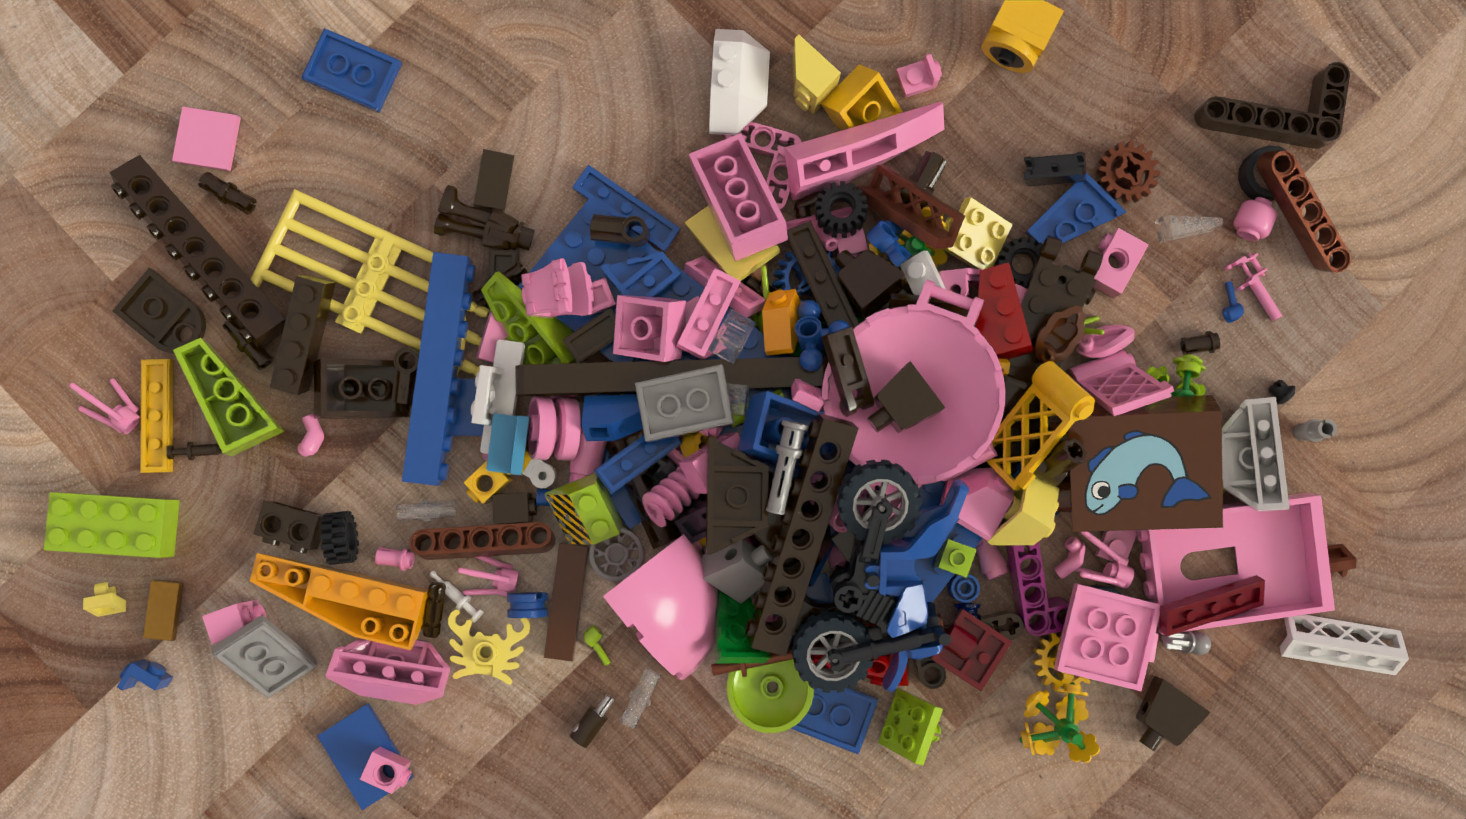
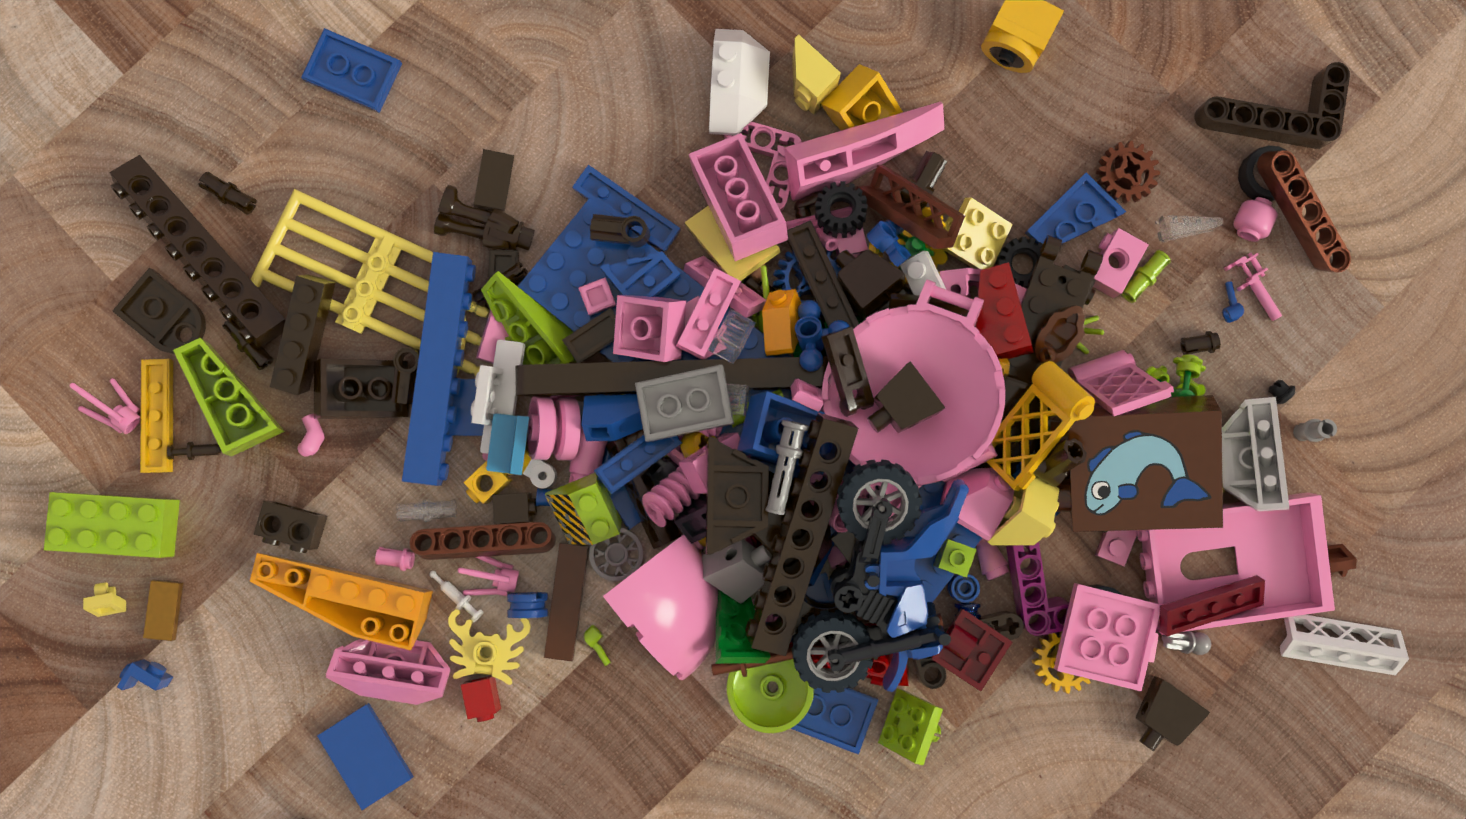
bright pink tile [172,107,241,172] -> none
bright pink brick [202,600,266,644] -> none
light grey tile [211,615,317,698] -> none
black tyre [320,511,359,565] -> none
bright pink brick [360,747,412,794] -> none
dark brown axle [423,582,446,638] -> none
bright pink piece [521,258,594,318] -> none
dark brown piece [570,694,614,748] -> none
clear pin [619,668,661,729] -> none
bright pink bracket [895,54,942,98] -> none
yellow plant [1019,682,1100,763] -> none
black hinge [1024,151,1086,186] -> none
bright pink arm [1054,537,1086,579] -> none
bright pink plant [1074,532,1134,589] -> none
bright pink arm [1076,325,1135,358] -> none
none -> red brick [461,675,501,722]
none -> lime pin [1121,250,1171,303]

